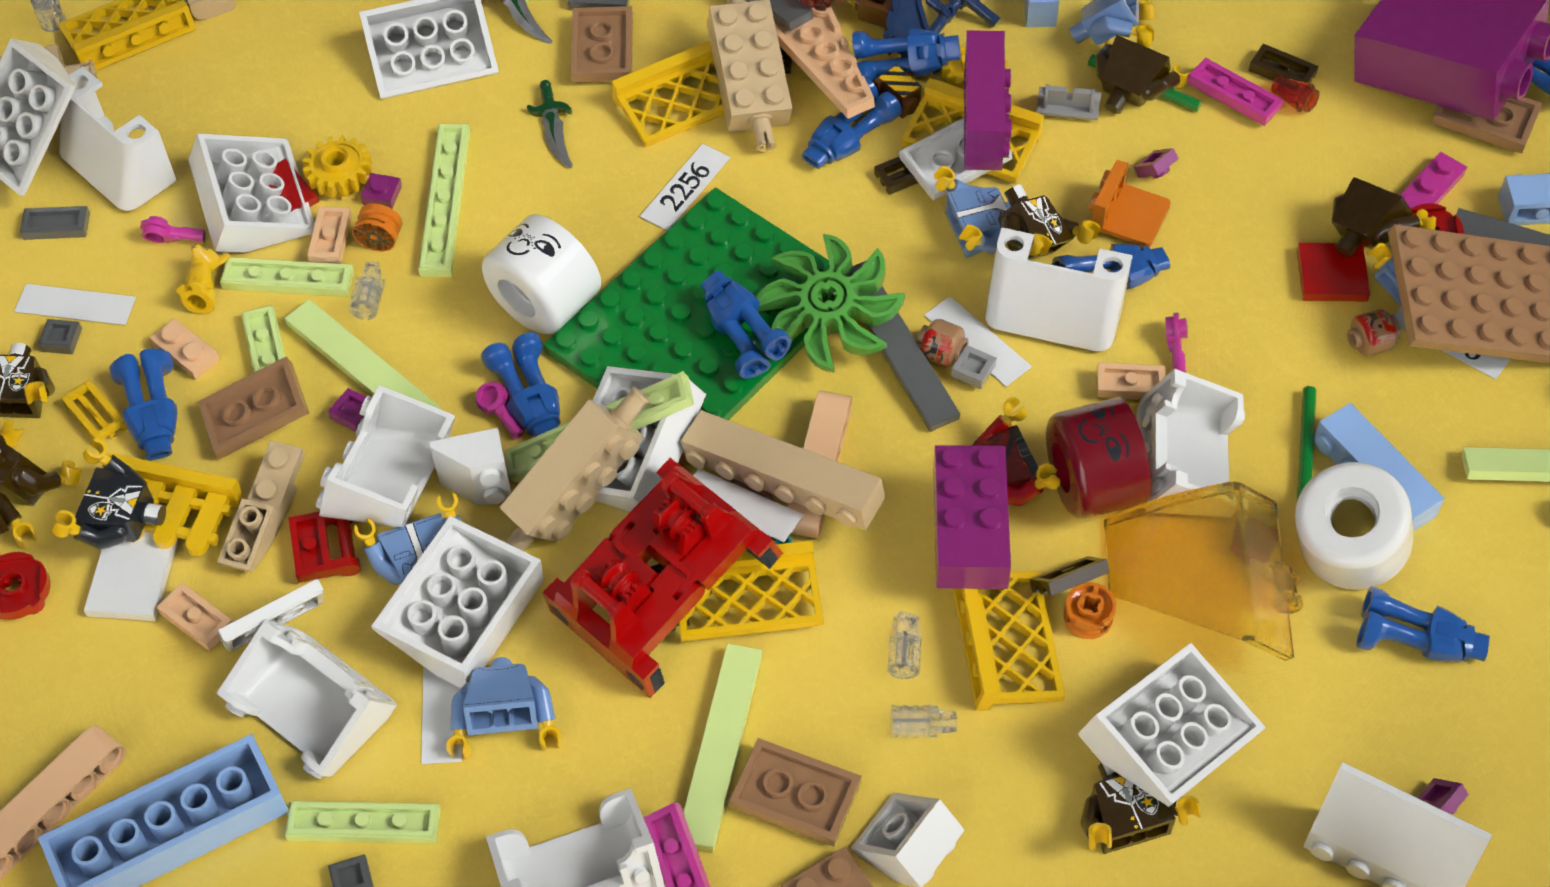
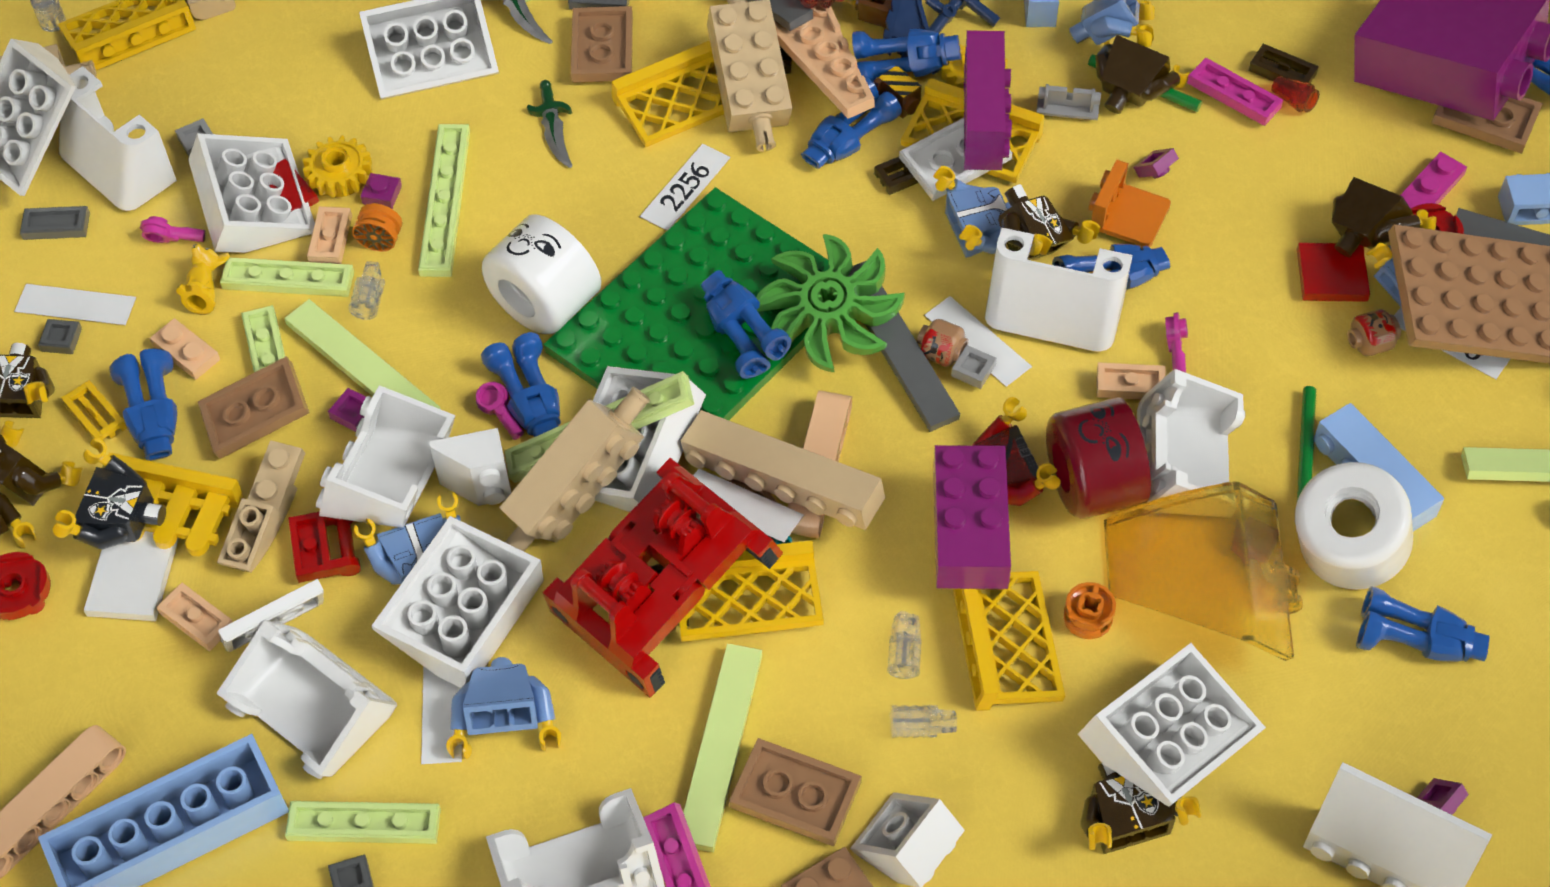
tile [1029,556,1110,596] -> none
none -> light grey plate [175,118,213,156]

